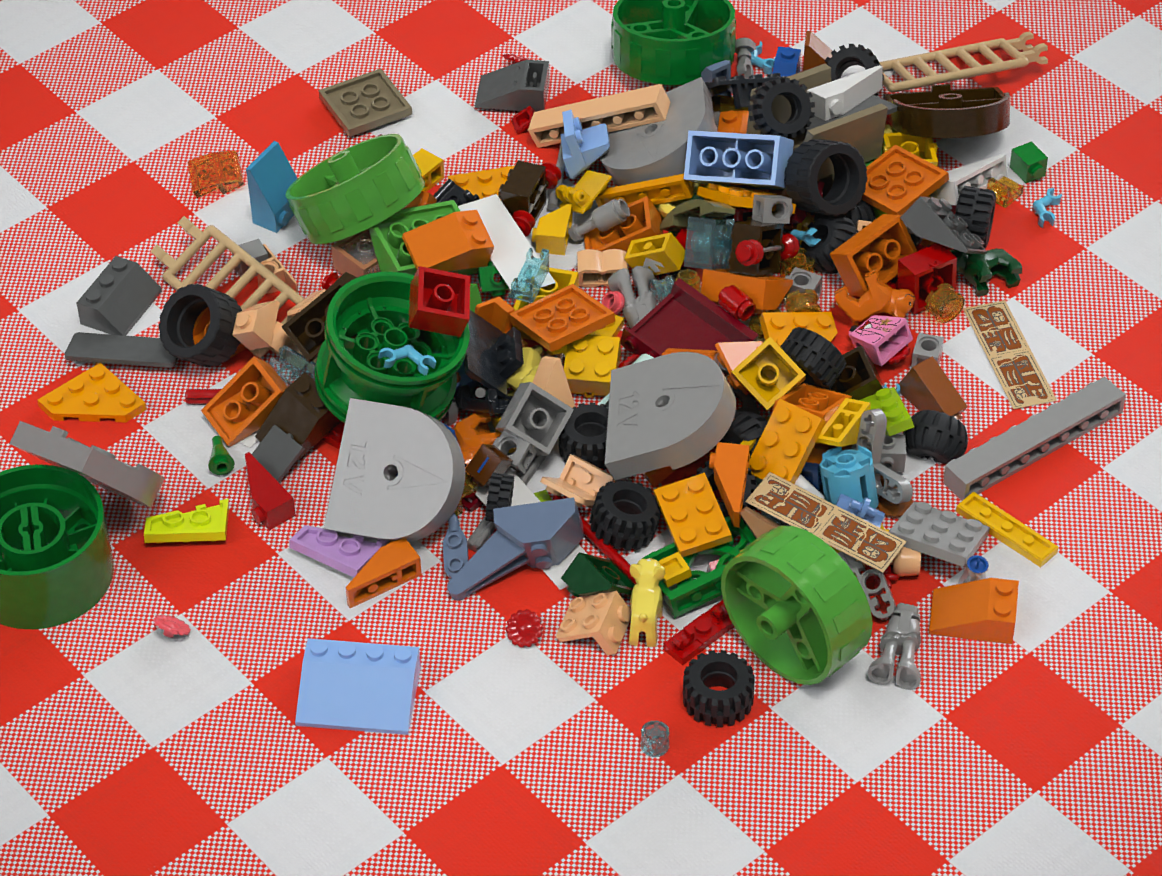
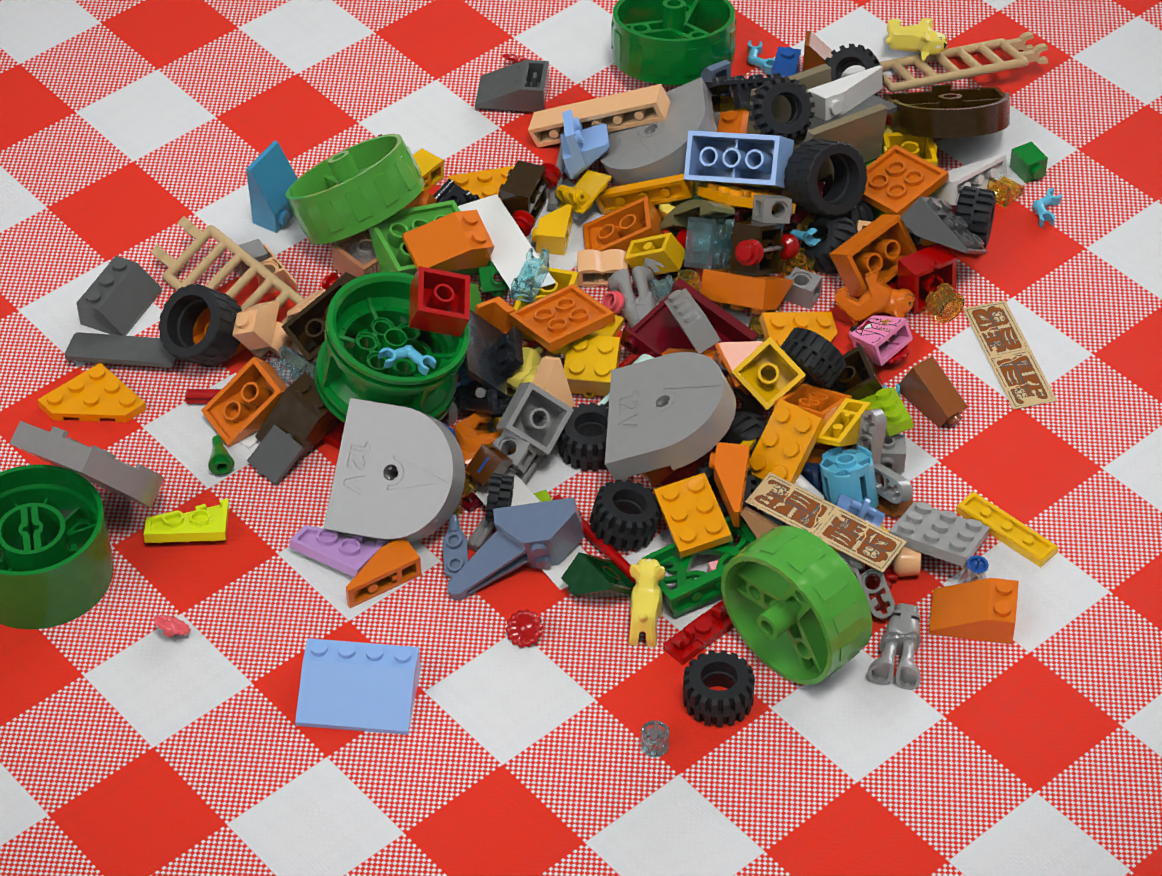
clear orange slope [187,151,244,198] -> none
red slope [245,452,296,530] -> none
dark tan plate [318,69,412,137] -> none
red slope [511,106,536,135] -> none
light nougat bracket [540,454,615,508] -> none
light nougat bracket [556,591,631,655] -> none
light grey piece [568,199,630,242] -> none
yellow plate [658,551,692,588] -> none
red brick [718,285,756,321] -> none
light grey piece [735,38,756,79] -> none
clear yellow wheel [783,289,822,312] -> none
black wheel [903,410,968,464] -> none
light grey brick [911,333,944,368] -> none
light grey brick [943,377,1126,501] -> none
dark green animal [949,248,1022,297] -> none
none -> light grey brick [664,288,721,354]
none -> light yellow animal [885,18,947,62]

